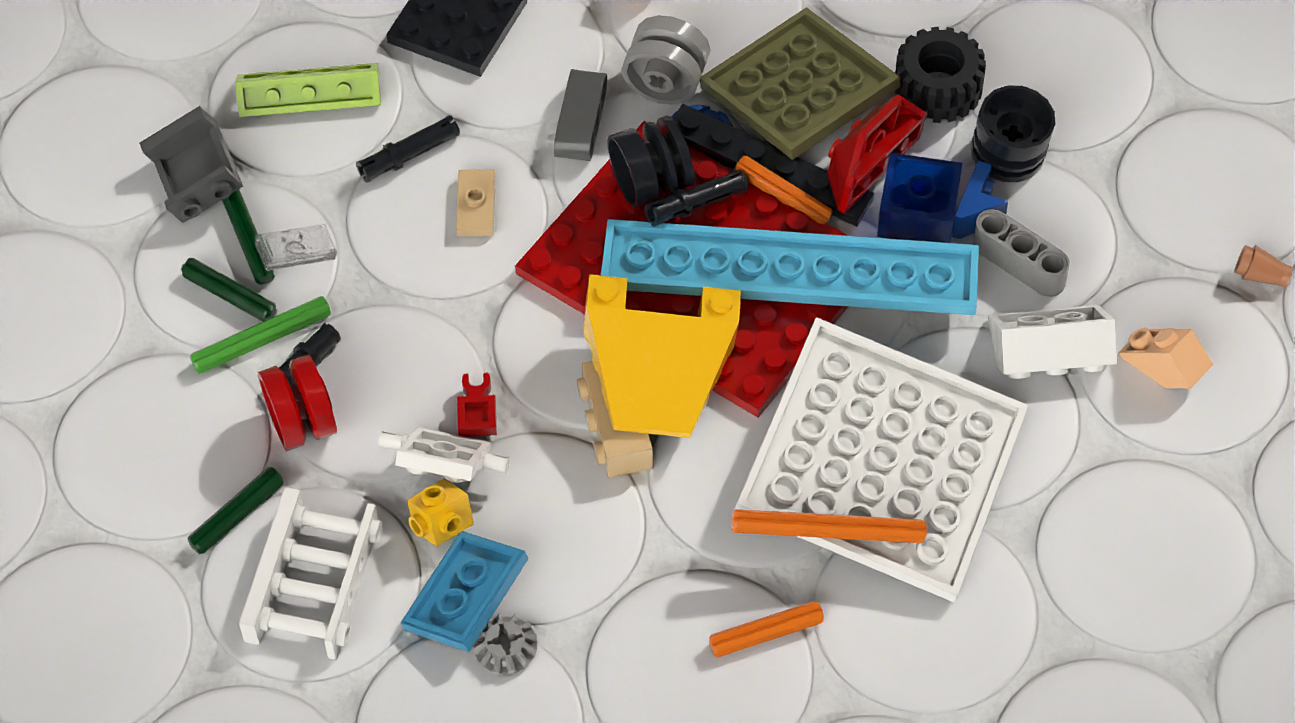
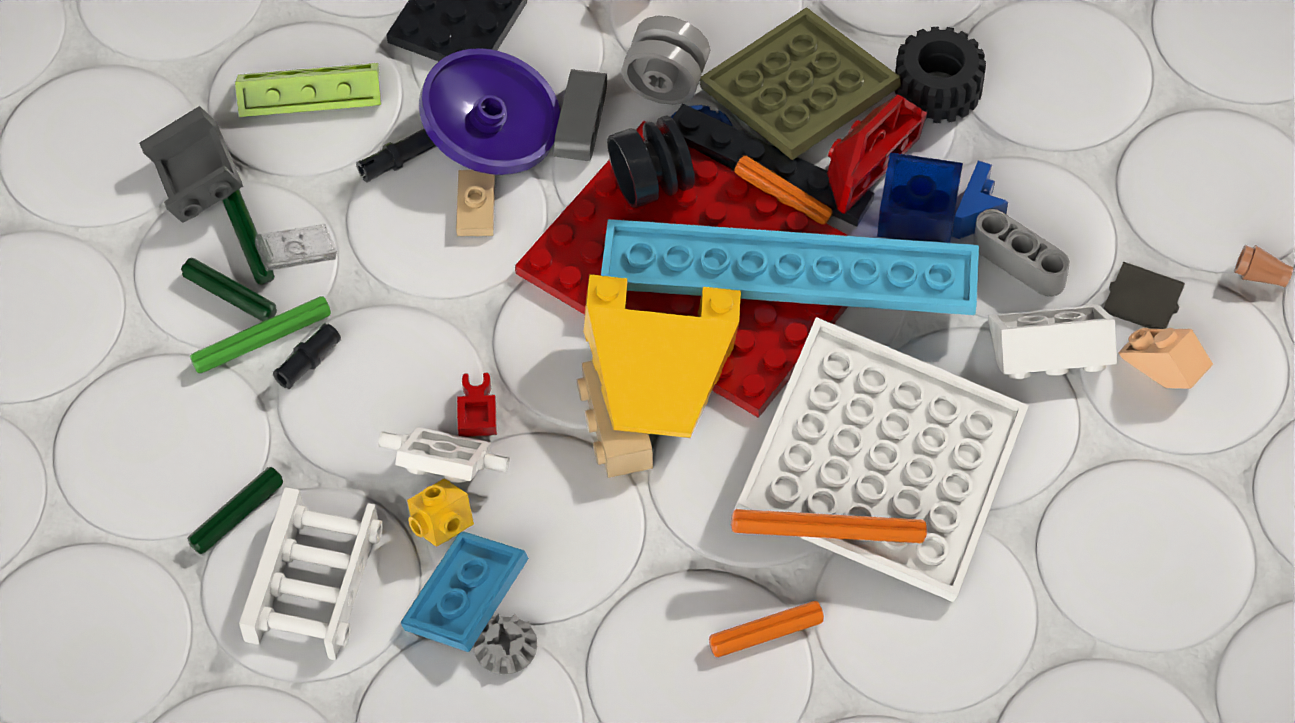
red wheel [258,354,337,452] -> none
black pin [644,170,748,227] -> none
black wheel [971,85,1056,182] -> none
none -> dark purple dish [419,48,561,175]
none -> clear smoke piece [1103,262,1185,329]

